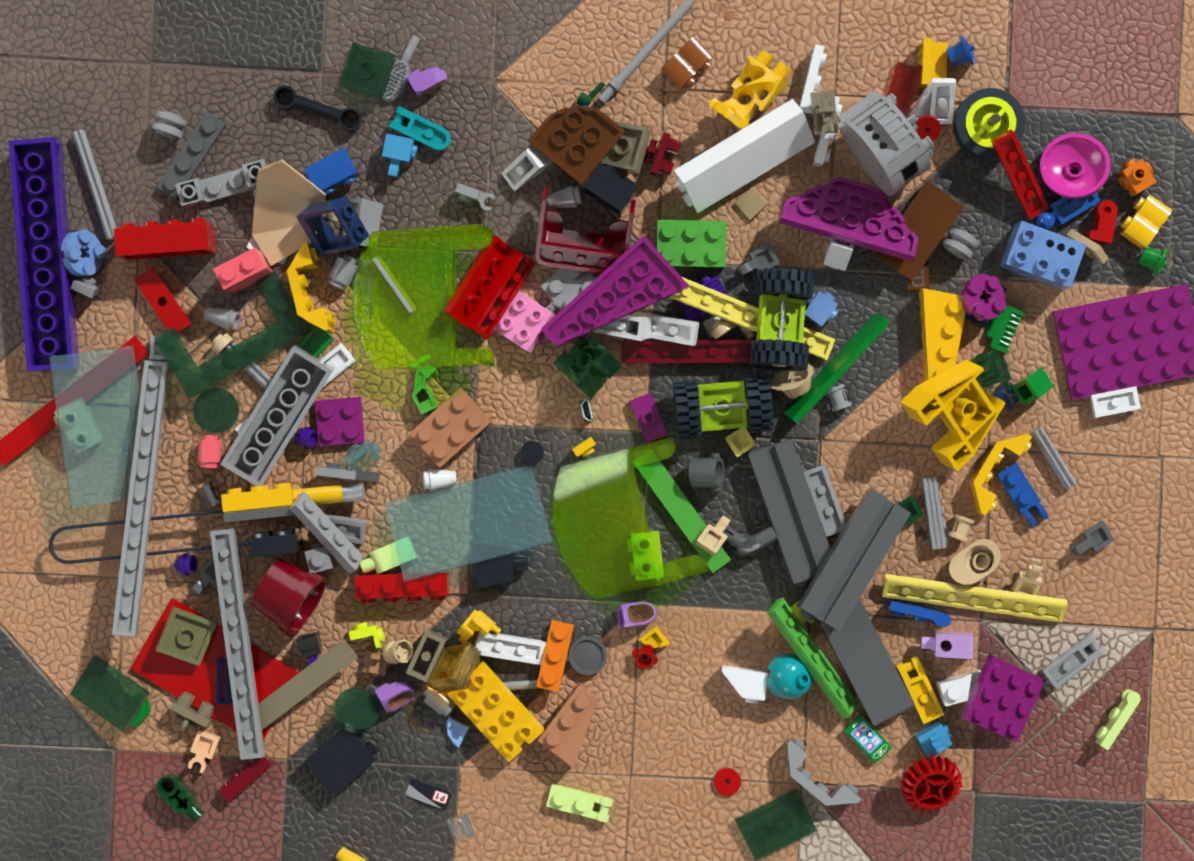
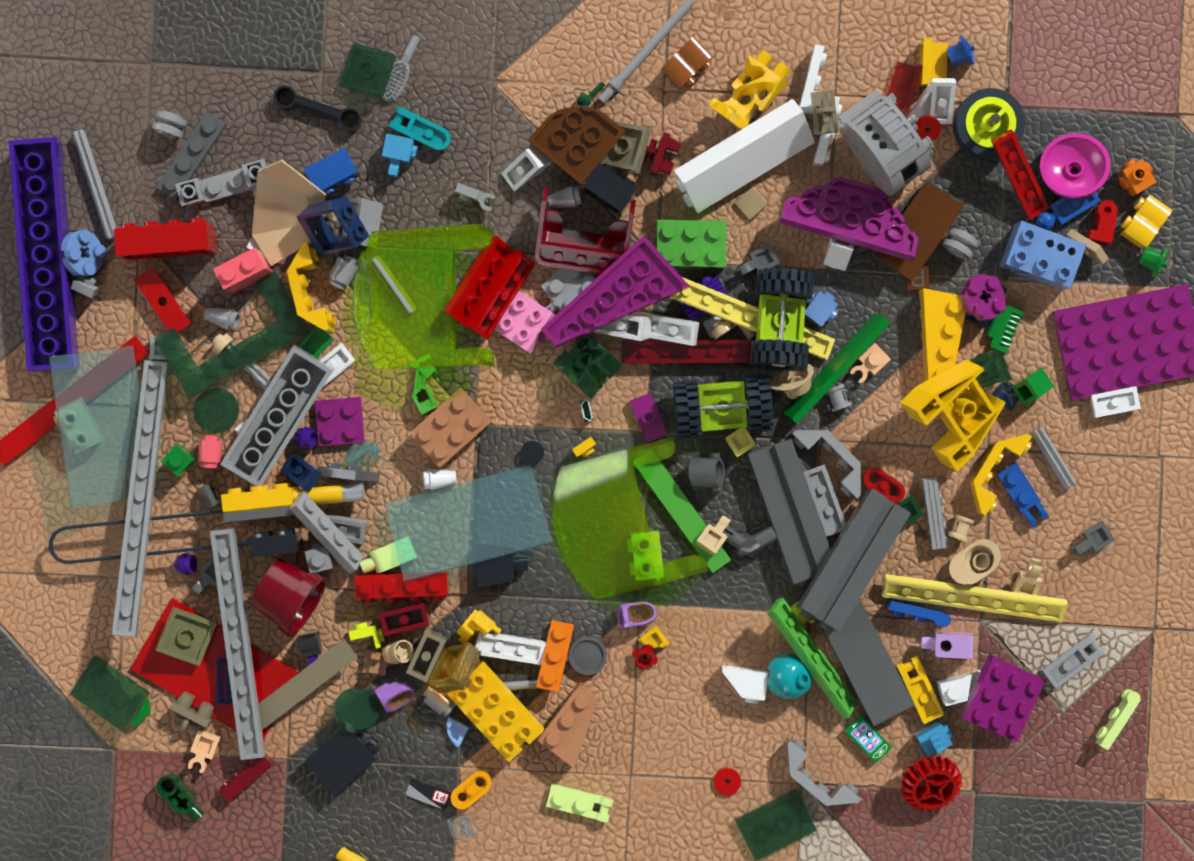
medium lavender rock [406,67,448,97] -> none
none -> green brick [161,444,198,477]
none -> dark blue plate [280,452,322,492]
none -> dark red brick [379,601,431,636]
none -> light orange plate [451,770,492,809]
none -> light grey slope [790,430,861,499]
none -> light nougat plate [849,343,891,383]
none -> red plate [862,467,905,503]

